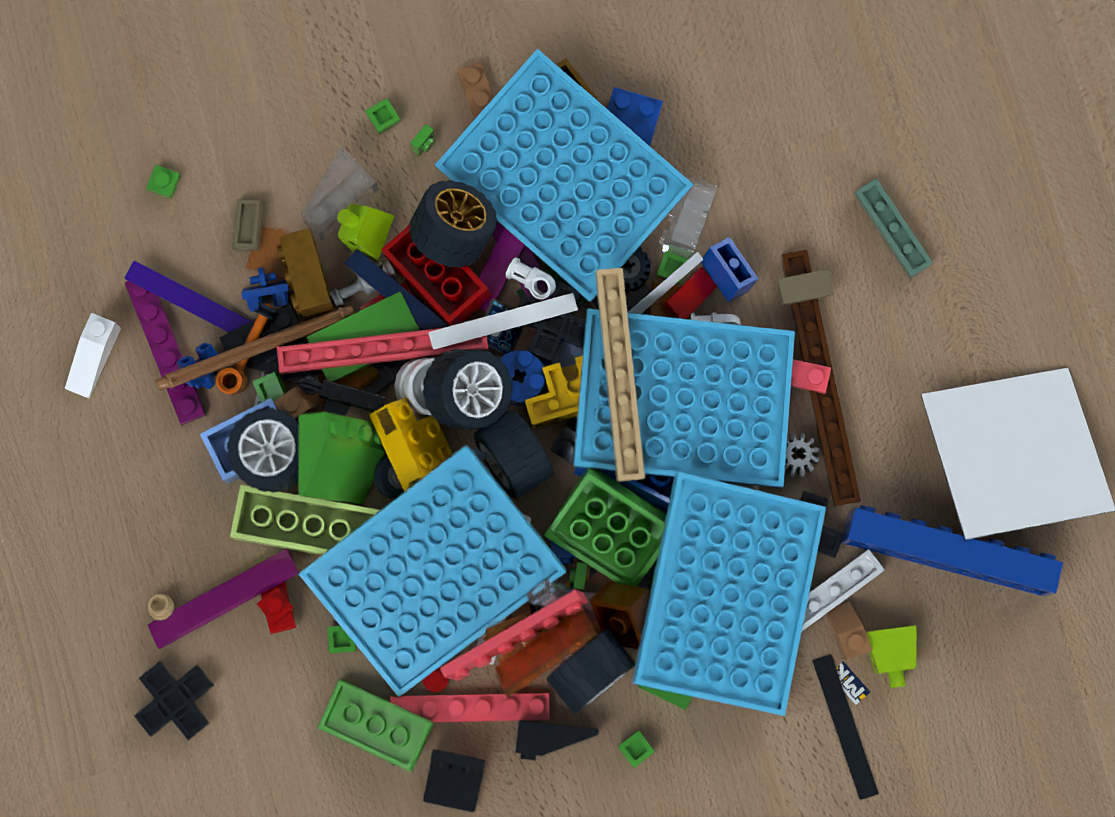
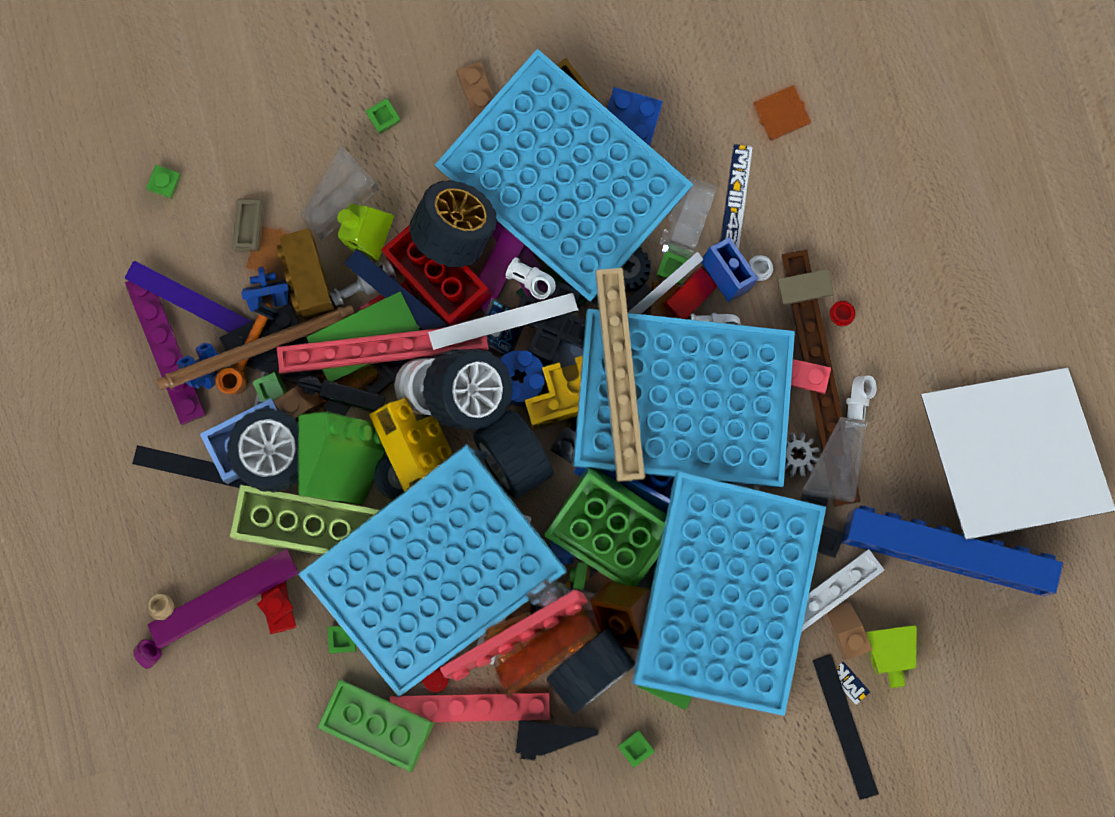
white slope [65,313,121,399] -> none
black plate [134,661,215,740] -> none
bright green plate [410,124,435,156] -> none
black bracket [423,749,486,812] -> none
sand green plate [854,178,933,279] -> none
none -> black sticker [132,445,251,488]
none -> magenta tile [133,639,162,669]
none -> sticker [720,144,752,250]
none -> white plate [748,255,773,281]
none -> clear orange piece [753,85,811,141]
none -> clear wedge [801,417,867,503]
none -> red plate [829,301,856,327]
none -> white connector [844,376,877,428]

